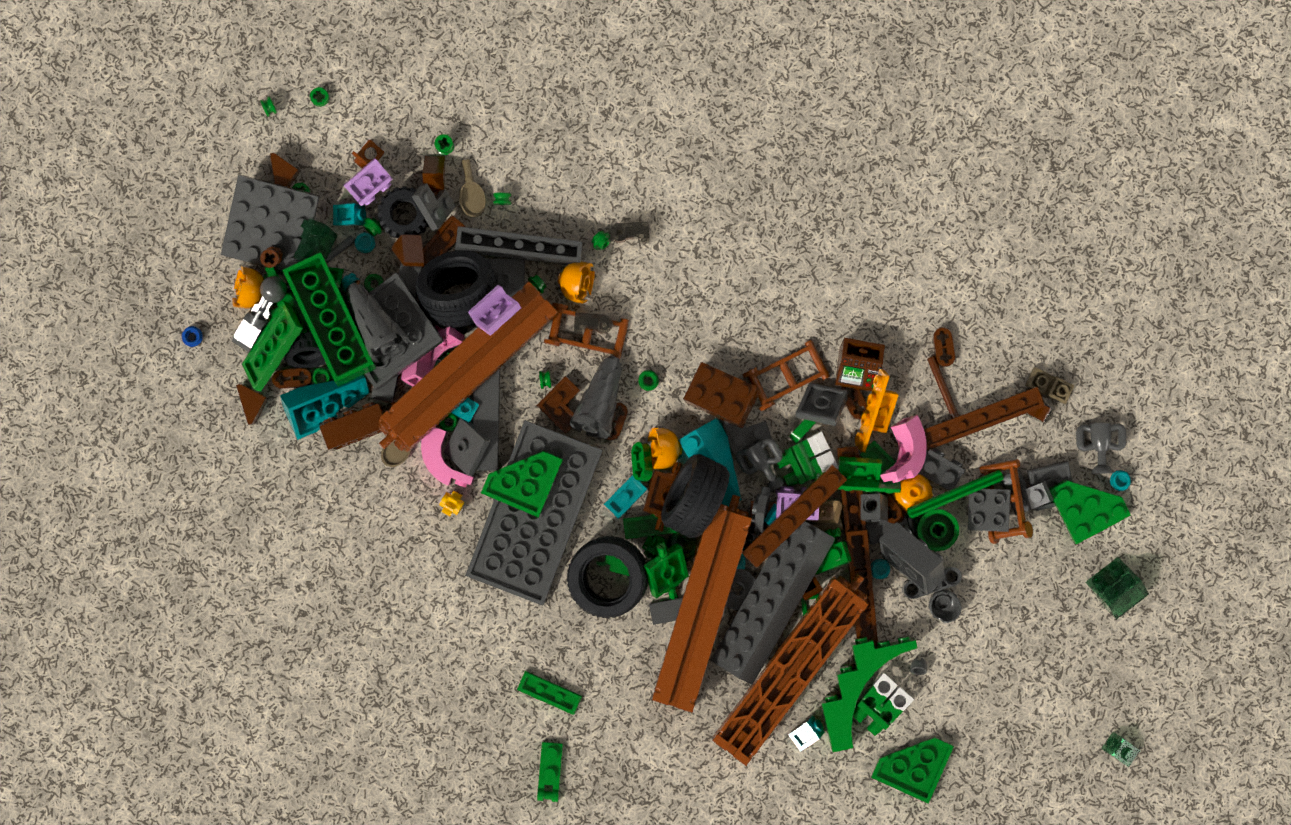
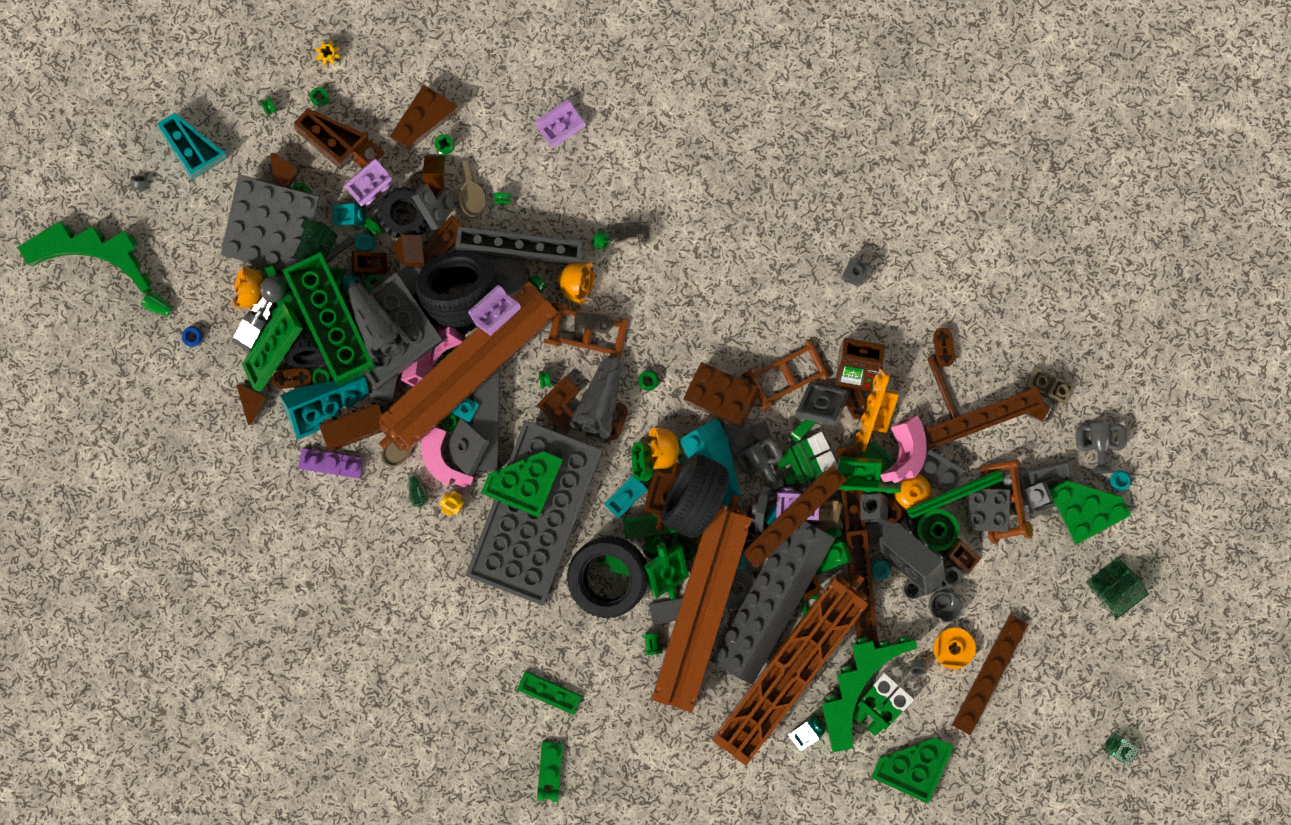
reddish brown bush [260,246,283,268] -> none
none -> green arch [17,221,152,294]
none -> dark grey hinge [130,176,147,192]
none -> green cone [141,291,173,317]
none -> teal wedge [157,112,227,180]
none -> reddish brown wedge [294,108,368,170]
none -> medium lavender plate [298,448,364,479]
none -> yellow gear [315,40,341,67]
none -> reddish brown slope [352,250,387,275]
none -> reddish brown wedge [390,84,460,151]
none -> clear green cone [408,475,429,507]
none -> lavender bracket [535,99,586,149]
none -> green bush [642,632,663,656]
none -> dark grey brick [841,258,870,288]
none -> light orange plate [933,627,976,669]
none -> reddish brown slope [943,538,981,575]
none -> reddish brown plate [951,614,1028,735]

